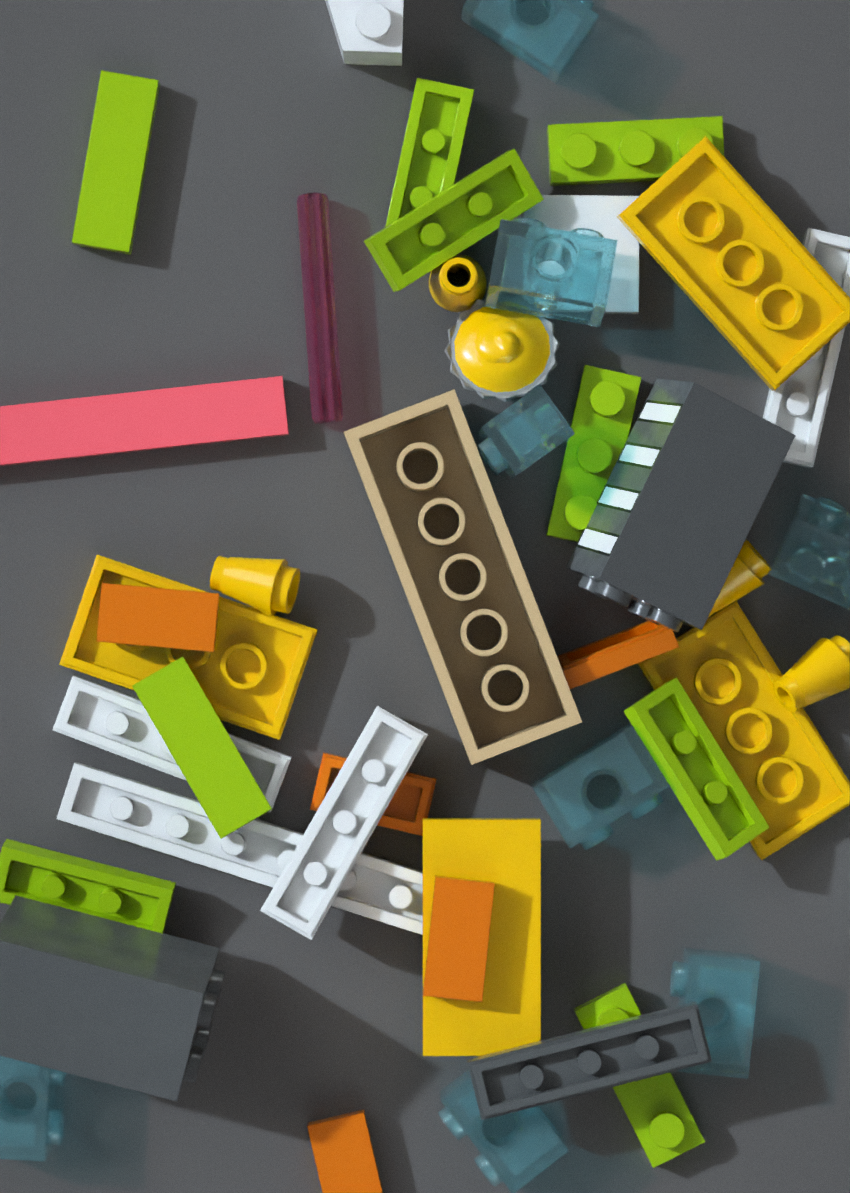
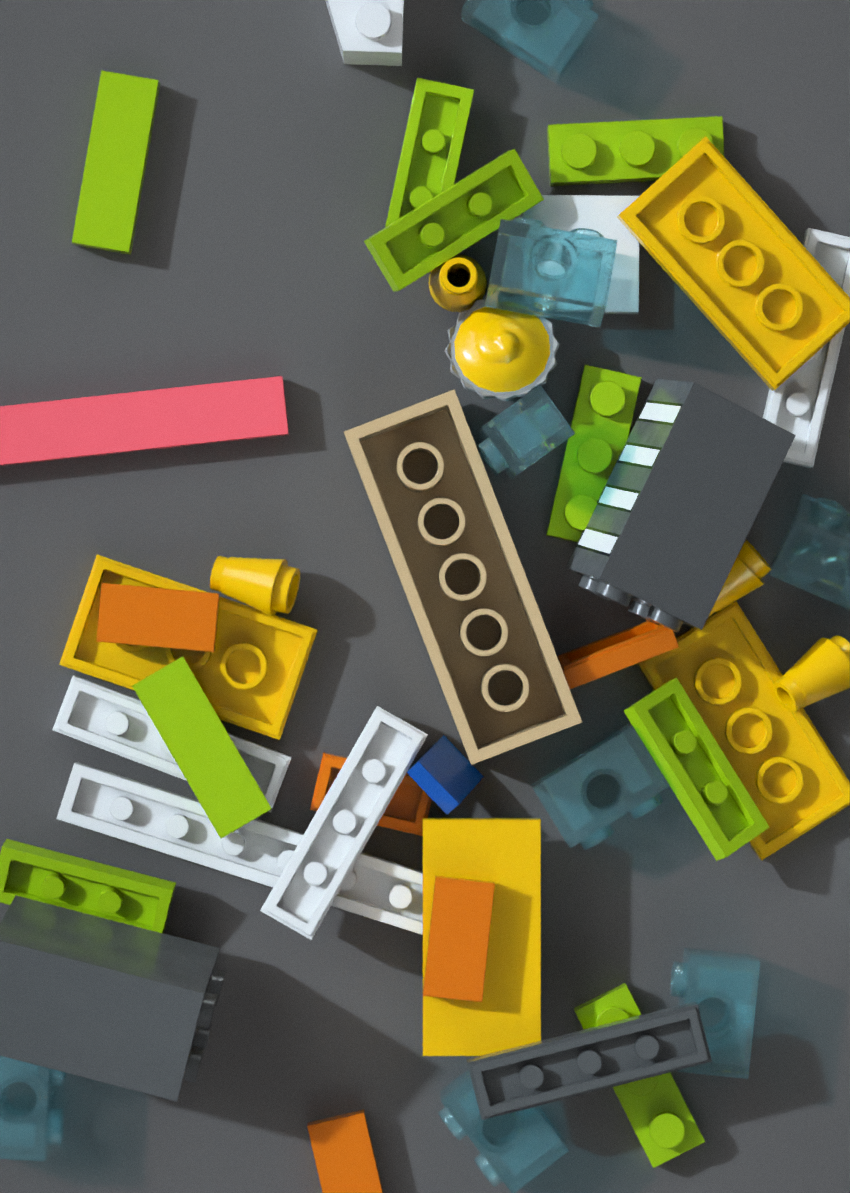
clear pink axle [297,192,343,424] -> none
none -> blue tile [407,735,484,815]

